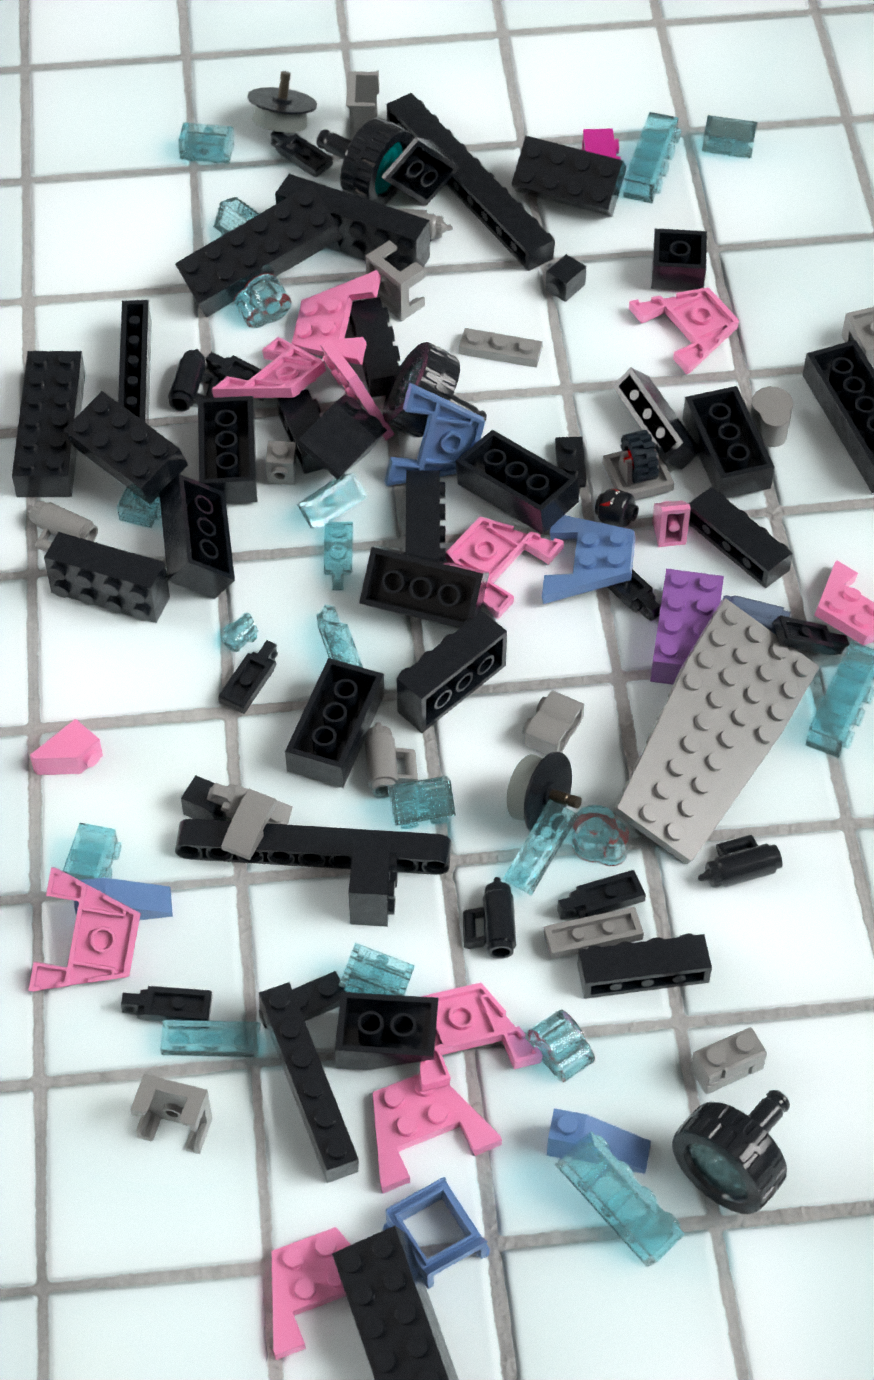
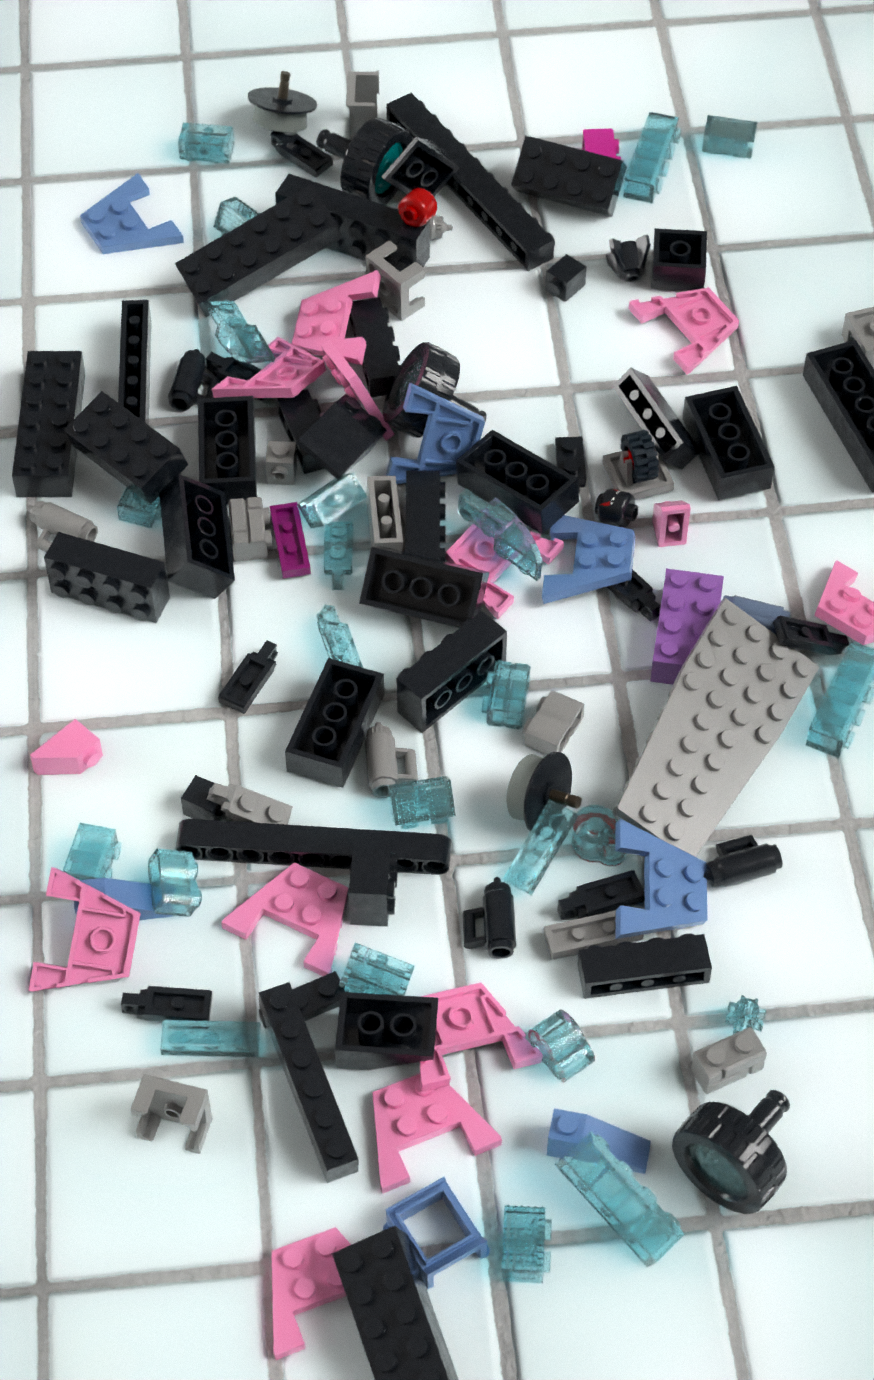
clear light blue piece [221,613,259,652] -> none
light grey slope [221,788,277,860] -> none
clear light blue piece [234,273,292,329] -> none
light grey plate [459,328,543,368] -> none
black brick [688,487,793,589] -> none
light grey piece [750,386,793,447] -> none
none -> medium blue wing [80,173,184,254]
none -> clear light blue brick [148,849,202,917]
none -> clear light blue slope [208,300,275,363]
none -> bright pink wing [221,863,349,976]
none -> light grey brick [228,497,272,561]
none -> magenta plate [269,502,311,578]
none -> light grey brick [366,476,403,551]
none -> red head [398,188,437,228]
none -> clear light blue slope [458,489,543,581]
none -> clear light blue brick [482,660,531,729]
none -> clear light blue brick [501,1205,552,1283]
none -> black brick [606,234,650,282]
none -> medium blue wing [615,819,708,939]
none -> clear light blue gear [725,995,766,1034]

